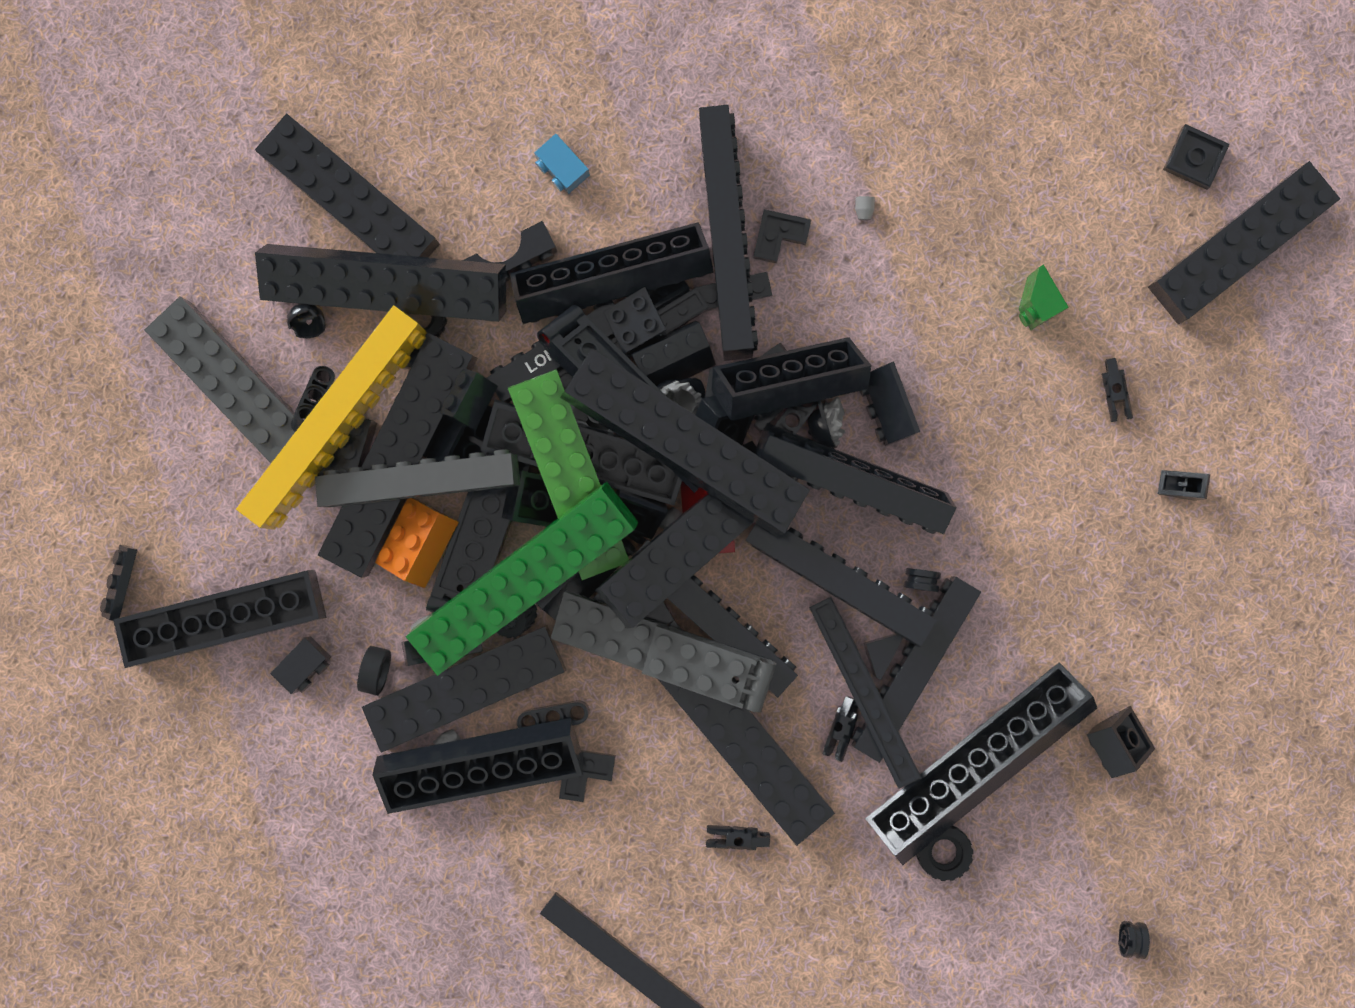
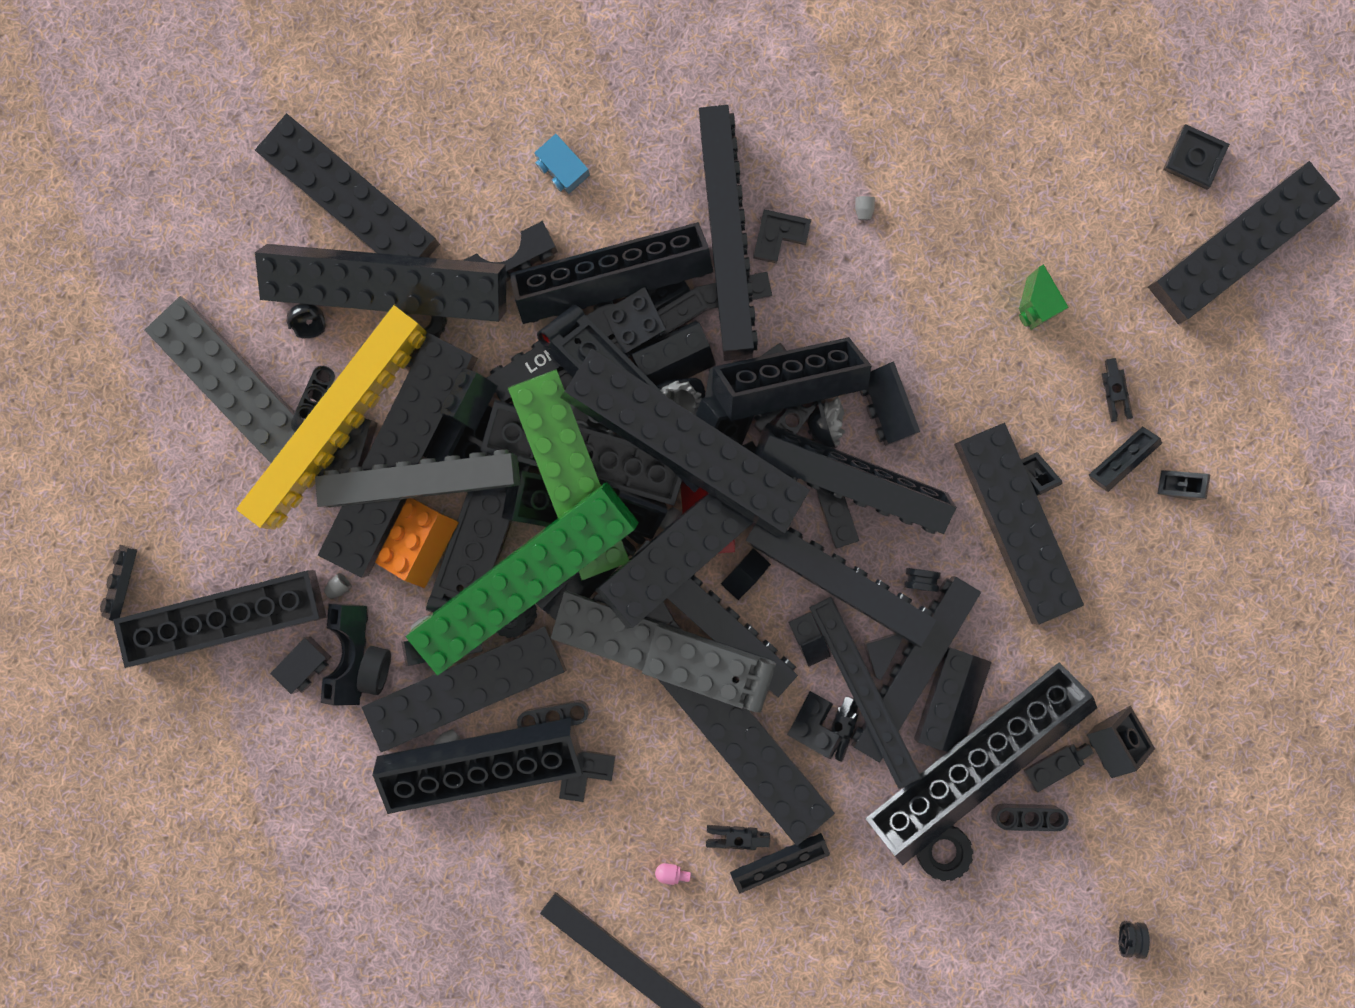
none -> black arch [320,603,368,706]
none -> light grey hose [324,573,352,599]
none -> bright pink cylinder [655,863,691,885]
none -> black slope [721,548,771,600]
none -> black plate [730,833,830,894]
none -> black plate [787,691,843,759]
none -> black slope [788,612,831,667]
none -> black plate [816,488,859,549]
none -> black slope [914,647,992,752]
none -> black brick [954,422,1084,625]
none -> black beam [991,804,1069,832]
none -> black slope [1021,452,1063,495]
none -> black hinge [1024,743,1094,792]
none -> black plate [1089,426,1162,492]

